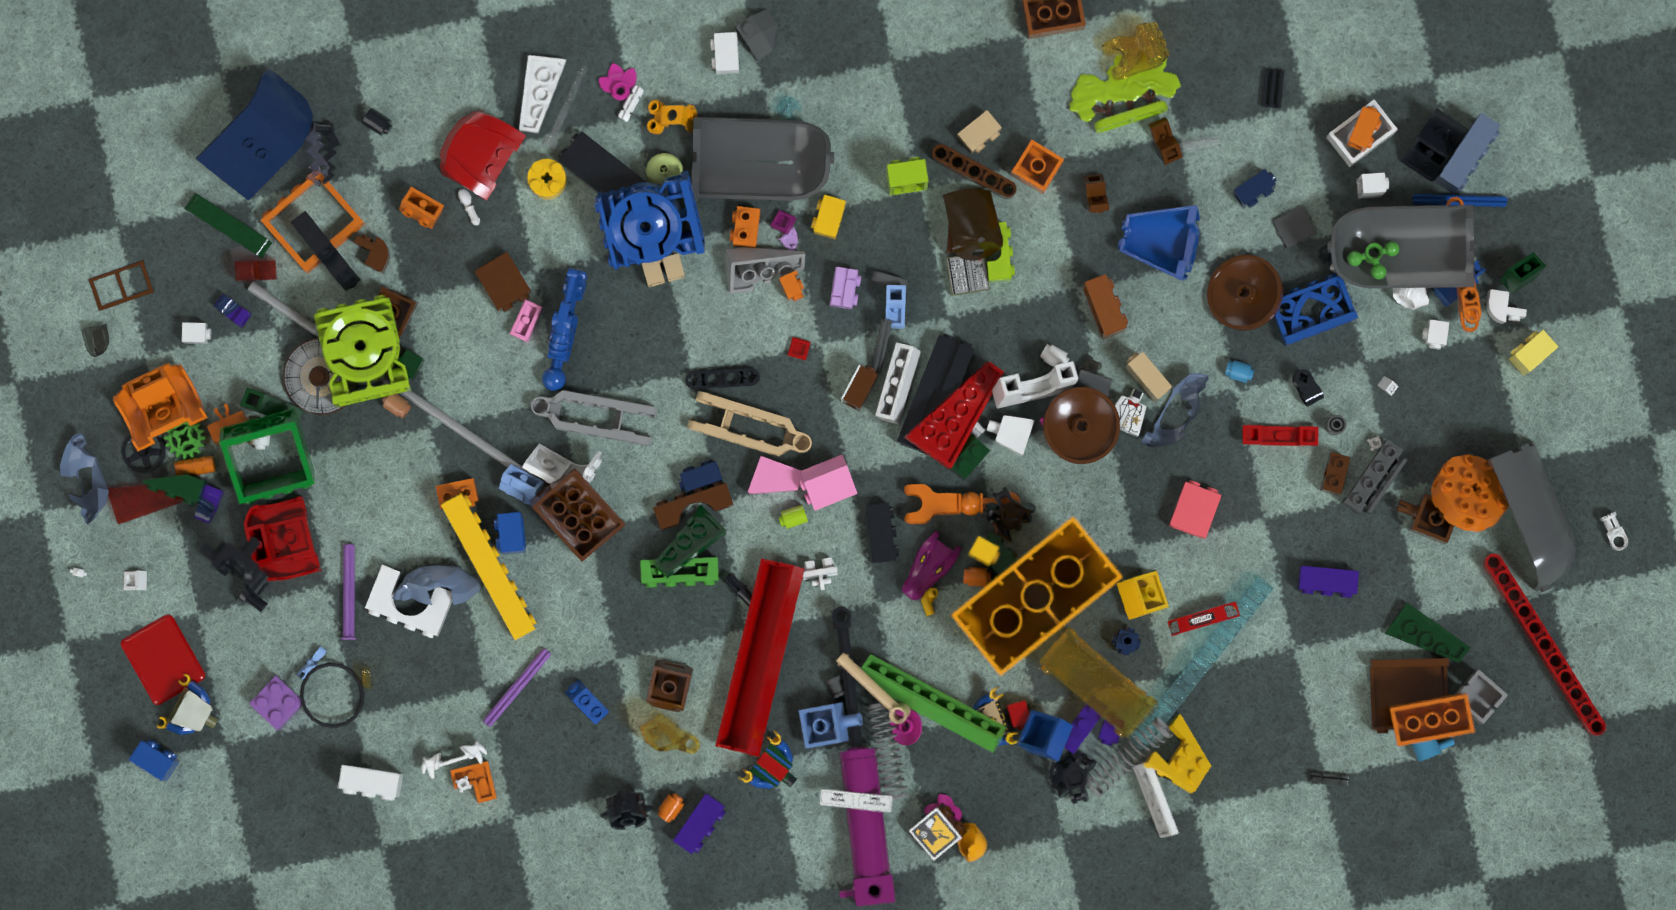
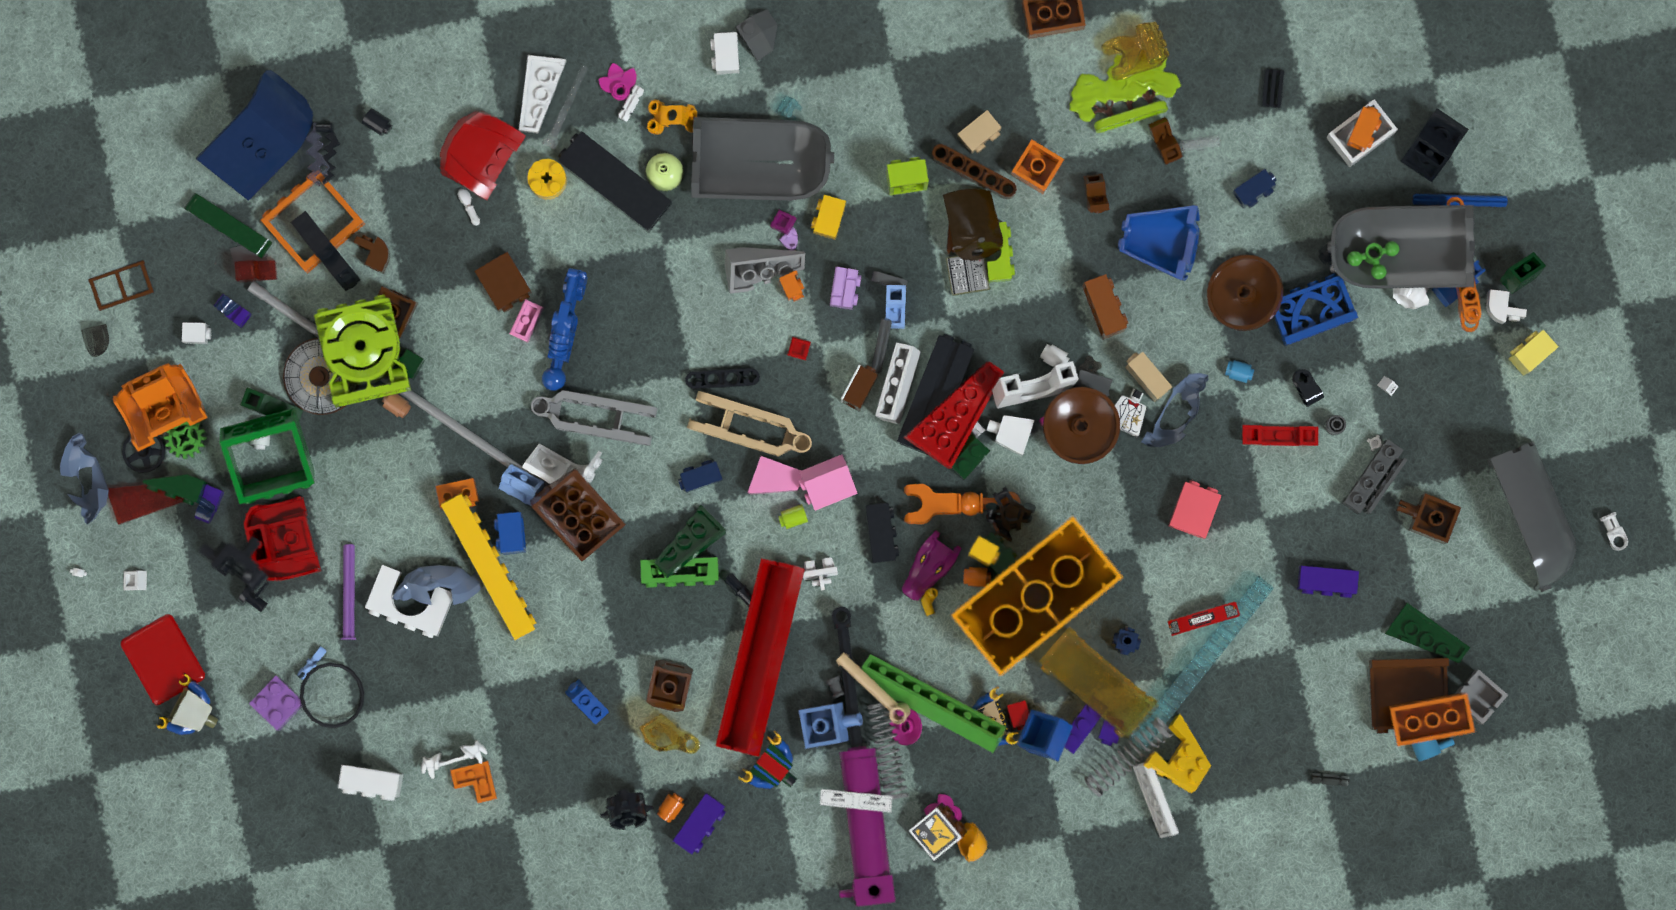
blue piece [129,739,180,781] -> none
orange axle [174,455,216,476] -> none
orange brick [207,404,248,445] -> none
clear yellow tile [362,667,372,689] -> none
orange brick [399,187,444,229] -> none
white piece [455,776,472,793] -> none
medium lavender axle [483,649,551,727] -> none
blue brick [594,170,705,270] -> none
tan piece [642,252,685,287] -> none
reddish brown arch [653,481,734,530] -> none
orange brick [730,206,760,248] -> none
black piece [1048,753,1097,804] -> none
yellow slope [1117,571,1169,620] -> none
dark grey piece [1272,206,1317,249] -> none
reddish brown brick [1320,452,1350,496] -> none
white brick [1357,173,1389,199] -> none
white brick [1422,320,1449,349] -> none
orange brick [1431,454,1509,532] -> none
sand blue brick [1434,113,1500,194] -> none
red beam [1483,554,1606,736] -> none

